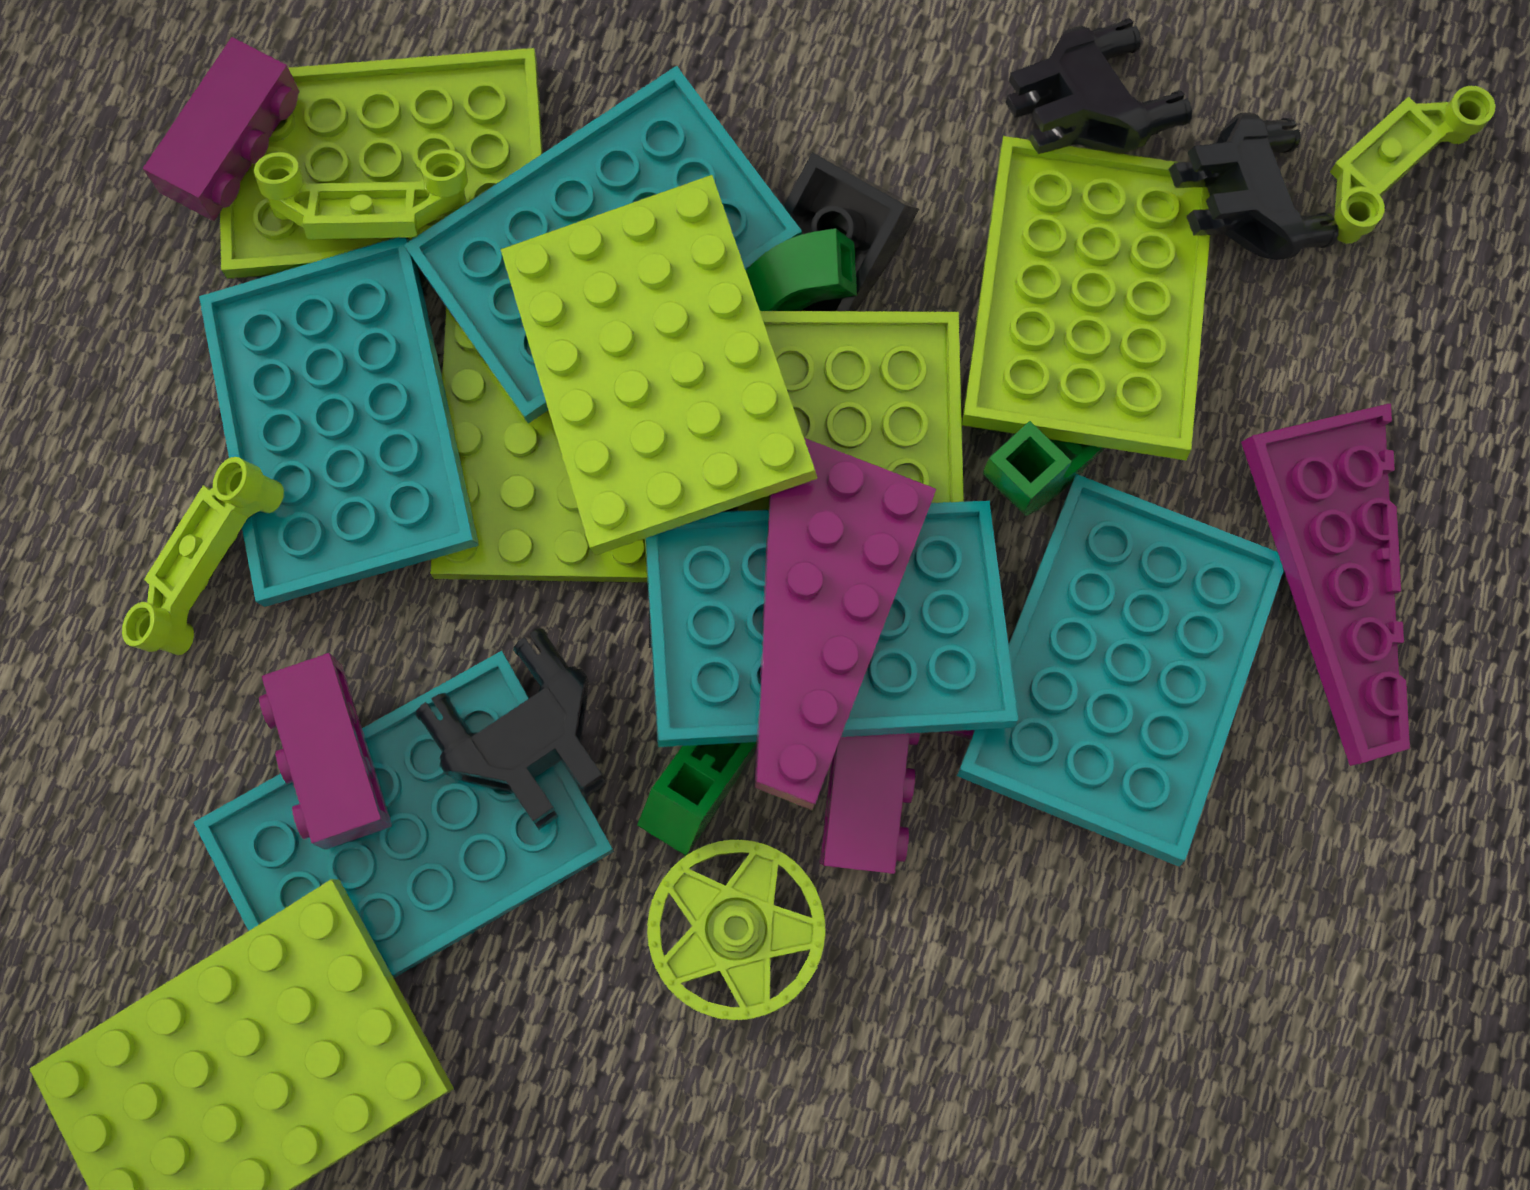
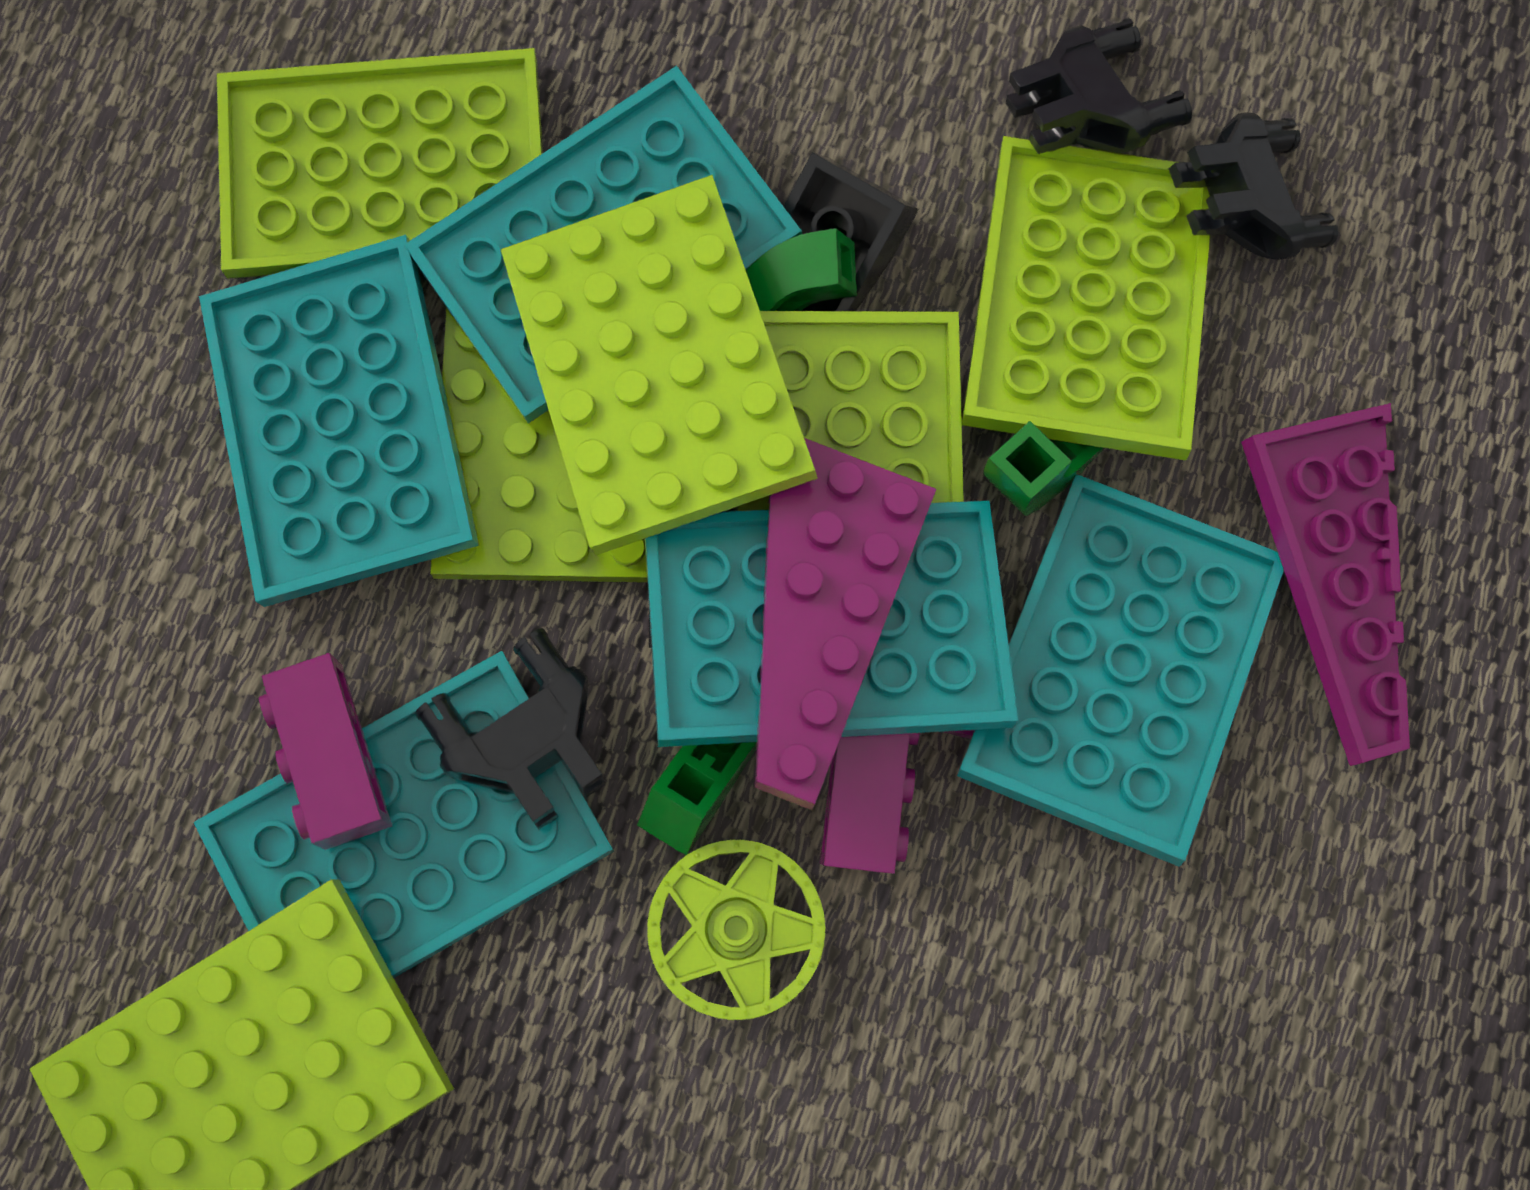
lime plate [122,457,284,655] -> none
magenta brick [142,37,300,221] -> none
lime plate [254,149,468,239] -> none
lime plate [1330,86,1495,244] -> none

